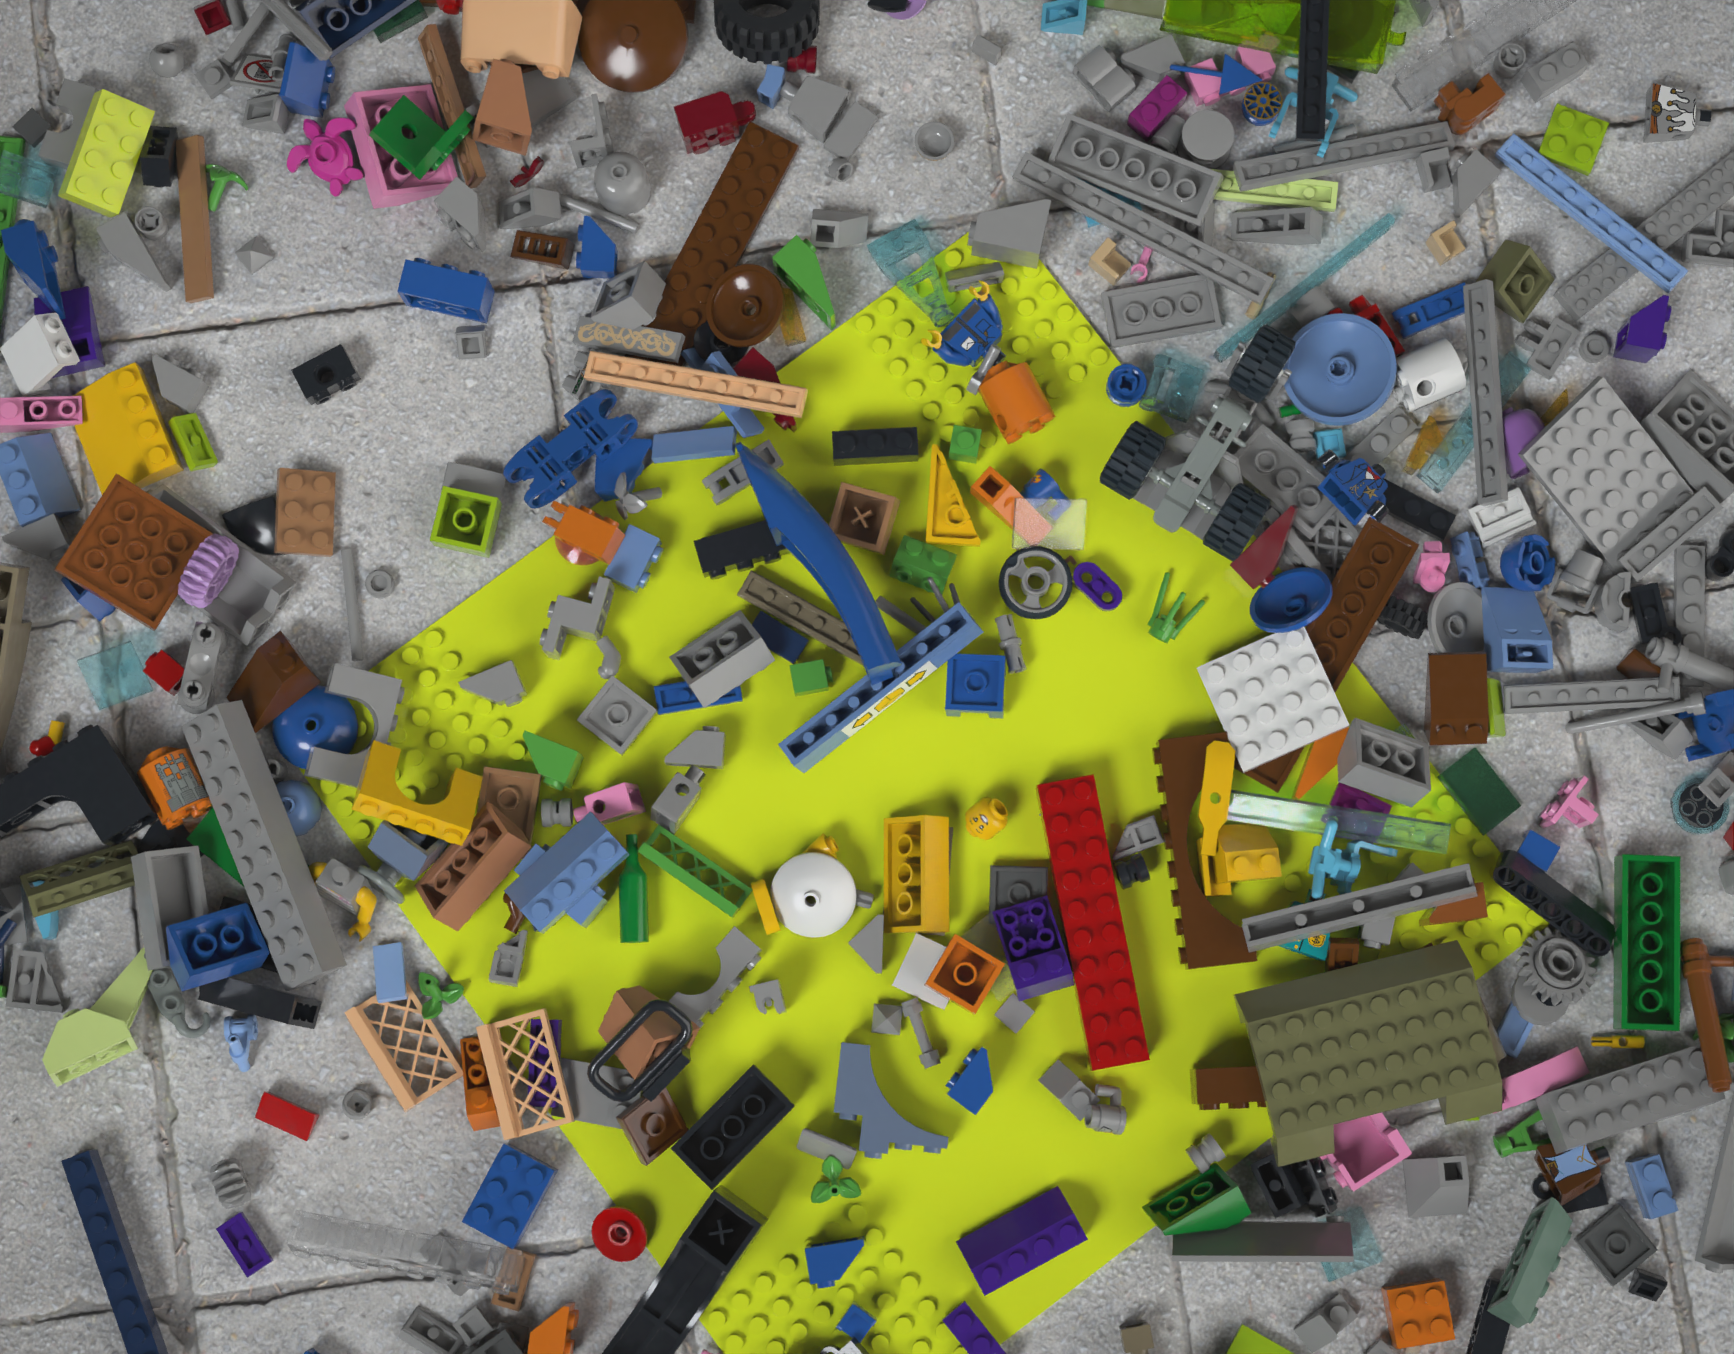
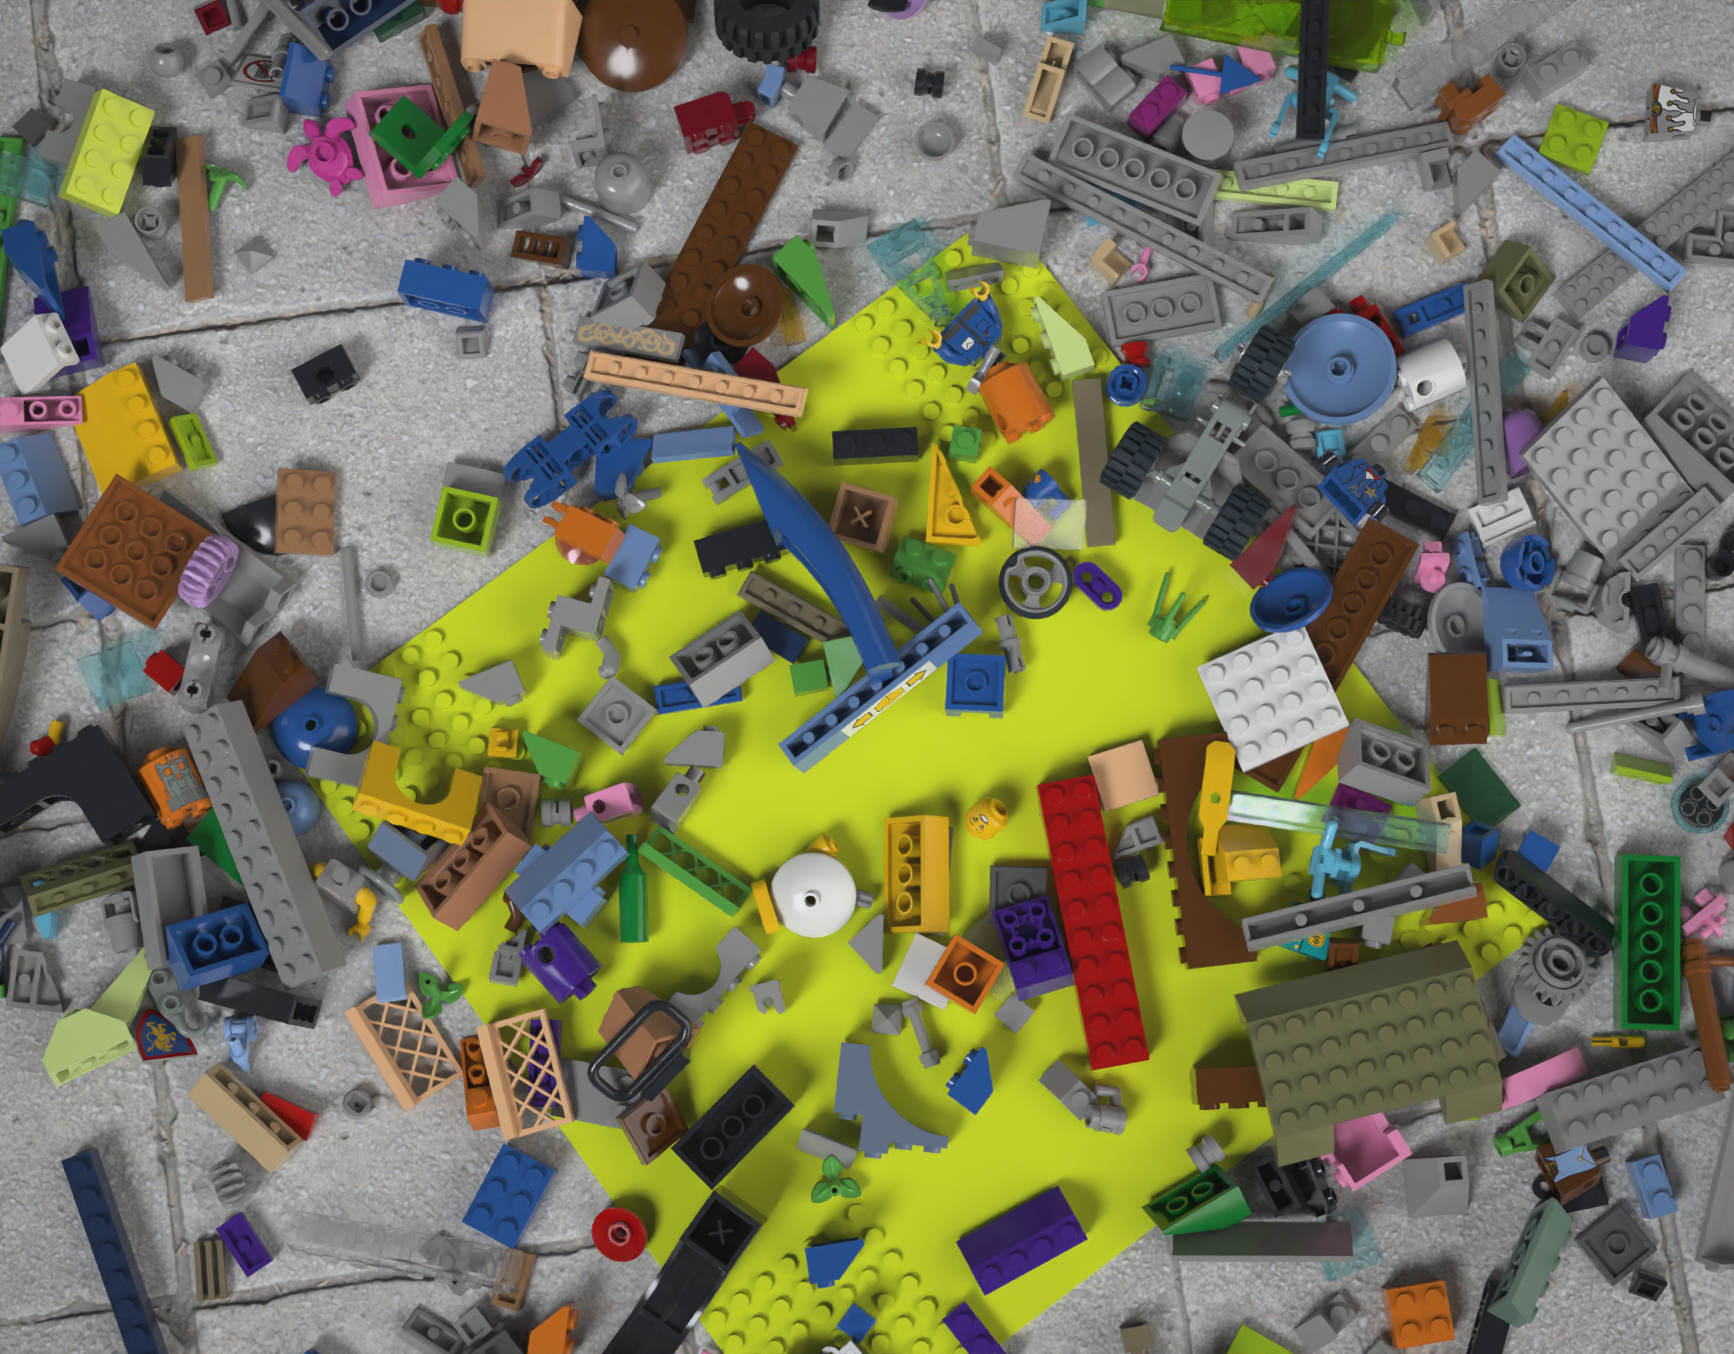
blue wheel [1241,82,1283,126] -> none
bright pink bracket [1539,775,1599,829] -> none
none -> light grey piece [101,889,143,954]
none -> shield [135,1008,198,1070]
none -> tan brick [188,1062,303,1174]
none -> dark tan tile [193,1239,228,1301]
none -> yellow tile [488,728,520,759]
none -> dark purple cylinder [518,921,603,1004]
none -> bright green slope [823,634,863,698]
none -> black wheel [914,68,945,99]
none -> tan slope [1022,35,1075,124]
none -> yellowish green slope [1030,296,1095,382]
none -> dark tan tile [1072,378,1116,548]
none -> light nougat tile [1087,740,1160,812]
none -> red wheel [1121,341,1151,369]
none -> tan slope [1415,792,1462,872]
none -> blue panel [1461,819,1499,870]
none -> lime slope [1609,753,1673,786]
none -> bright pink hips [1680,888,1727,940]

